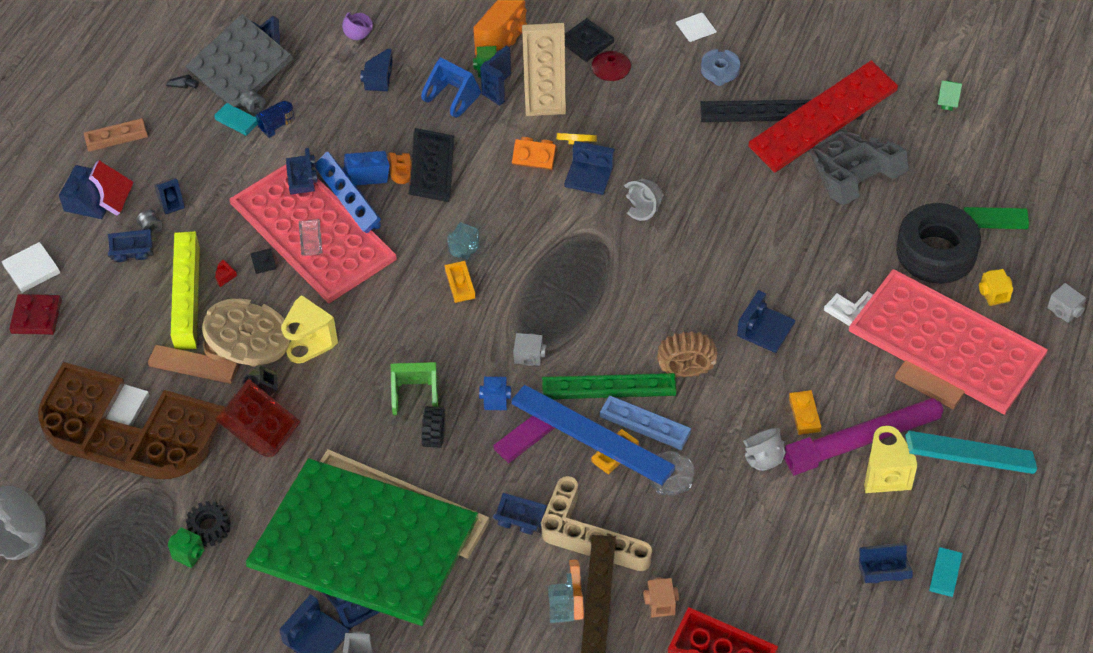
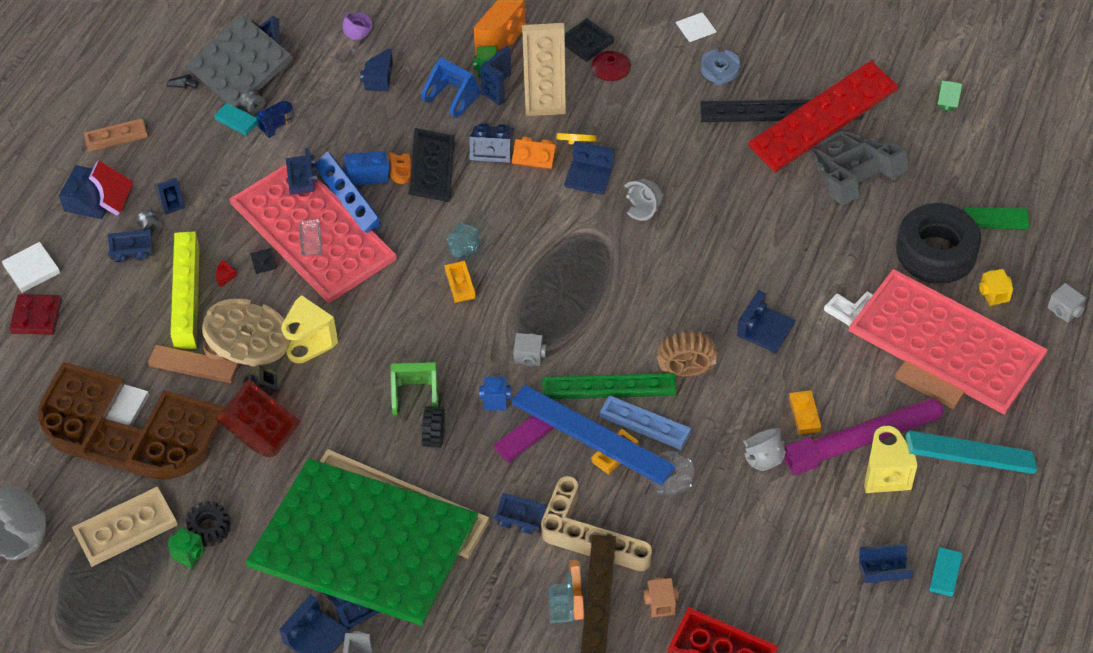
none -> tan plate [72,486,178,567]
none -> bracket [469,123,514,163]

